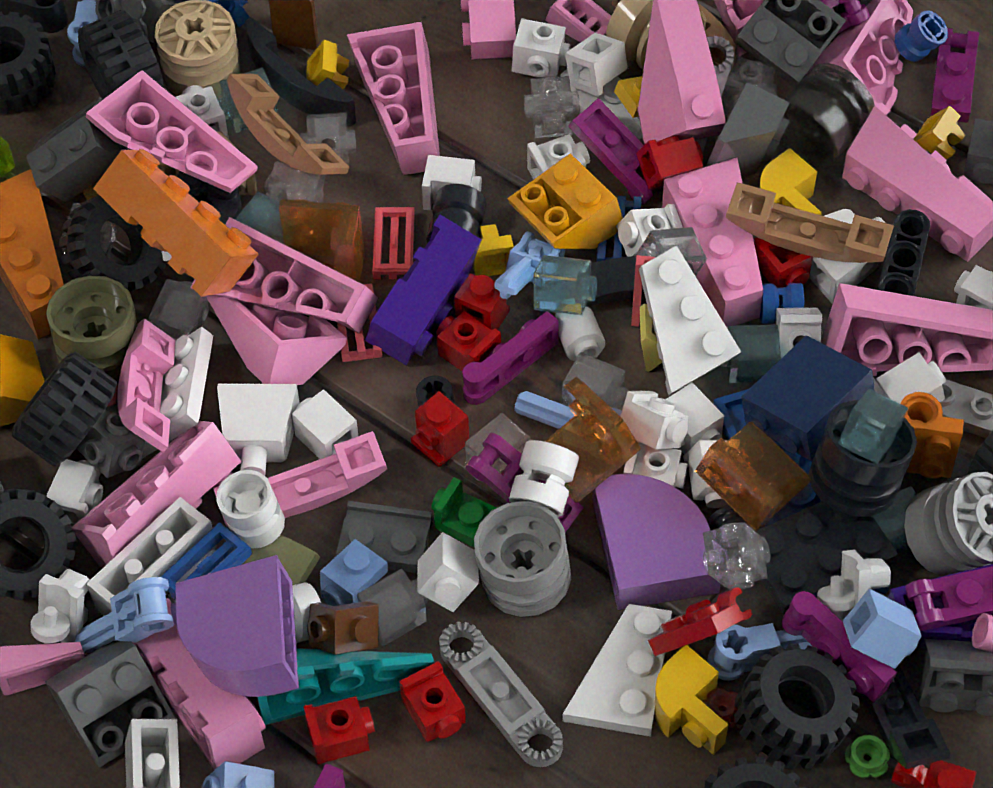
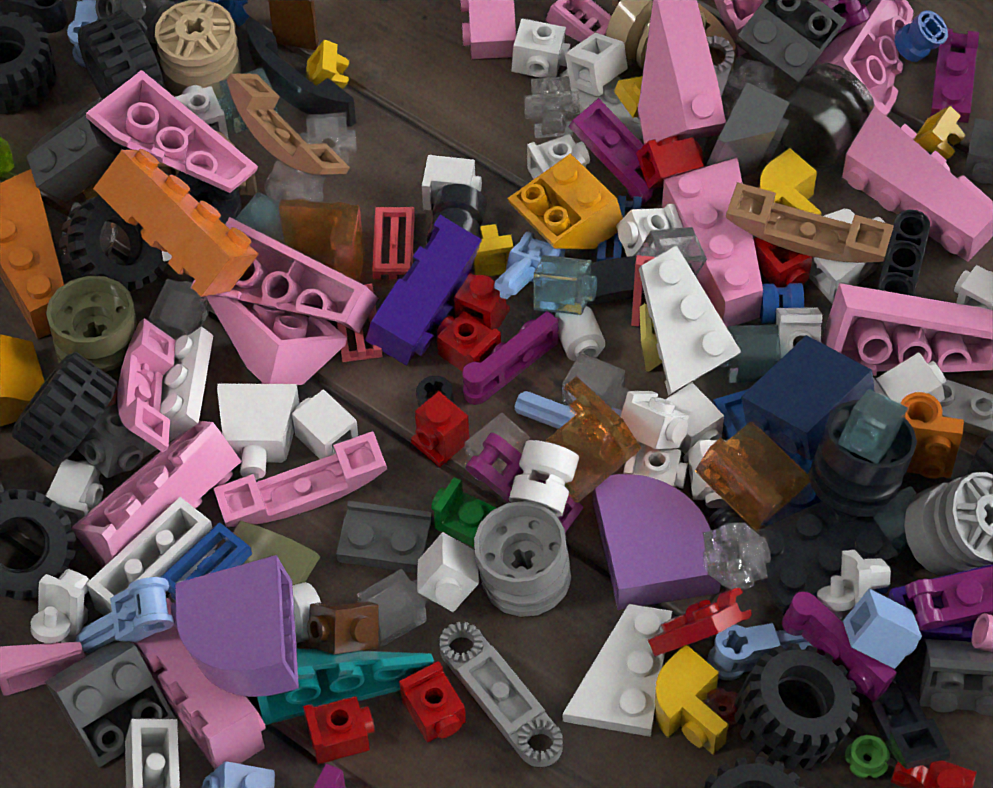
white wheel [216,470,285,548] -> none
medium blue bracket [320,539,388,606] -> none
bright pink wedge [347,22,440,175] -> none

